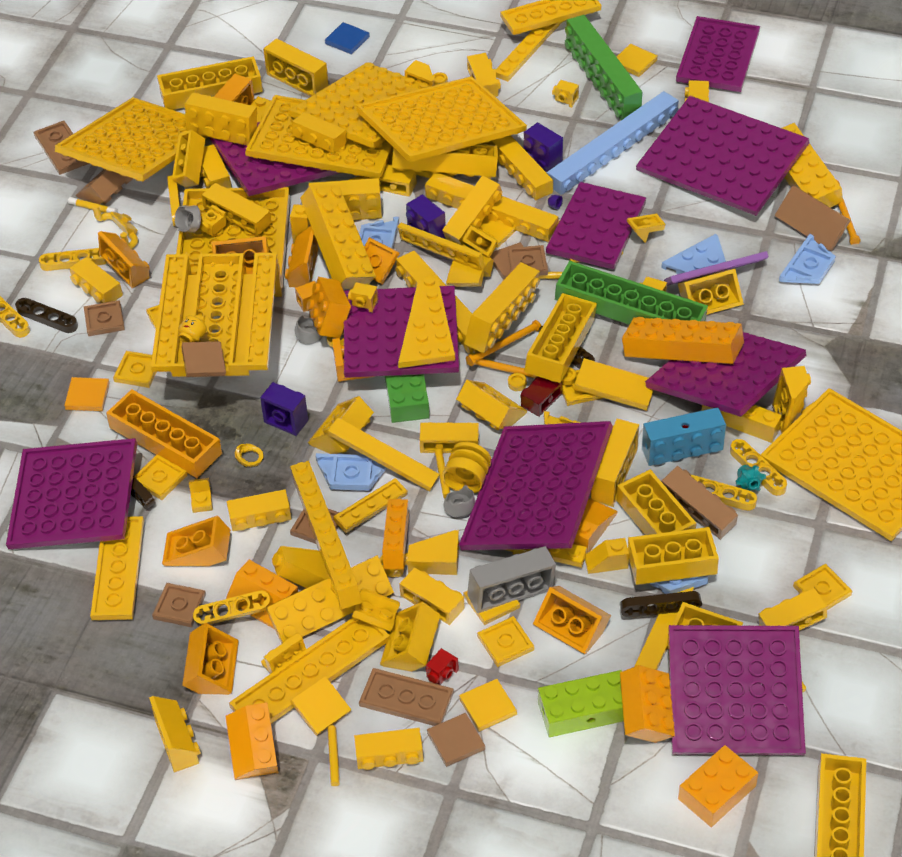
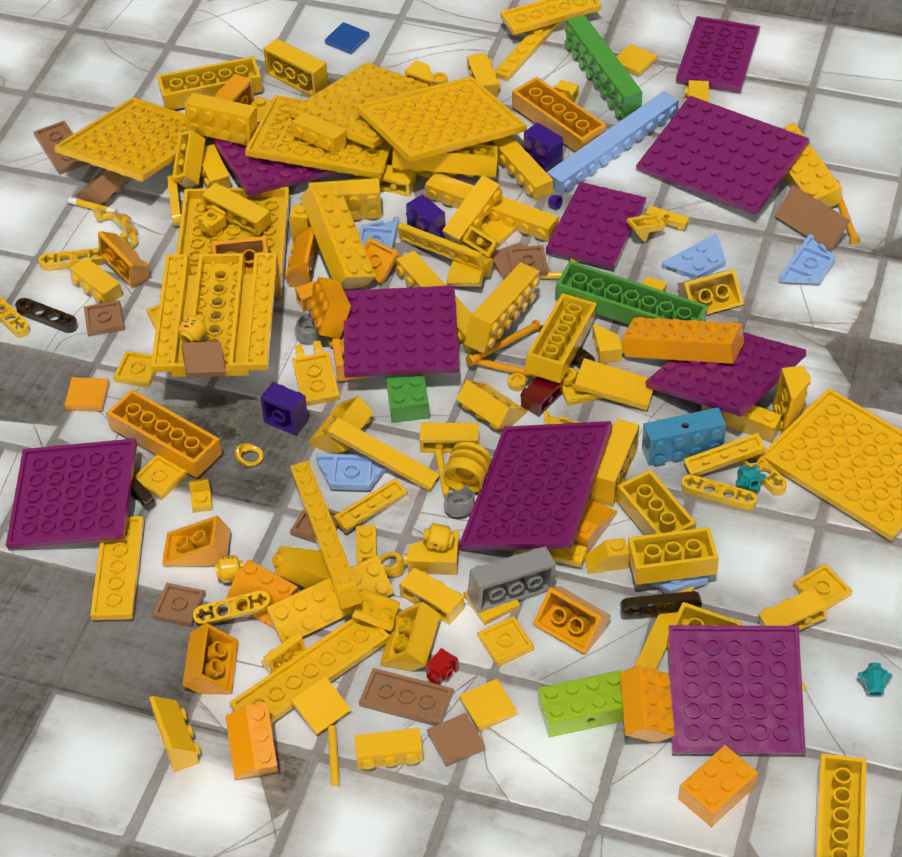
light grey hair [175,205,201,233] -> none
yellow brick [227,489,291,532] -> none
yellow brick [348,282,378,312] -> none
light orange brick [382,499,409,569] -> none
yellow wing [398,275,455,368] -> none
medium nougat brick [661,465,738,540] -> none
medium lavender tile [664,251,769,286] -> none
none -> yellow head [214,555,244,583]
none -> yellow tile [292,341,340,406]
none -> yellow plate [356,525,377,565]
none -> yellow head [423,523,454,551]
none -> light orange brick [512,76,607,152]
none -> yellow slope [592,324,624,364]
none -> yellow piece [645,206,689,231]
none -> yellow plate [684,433,766,476]
none -> teal rock [858,662,892,696]

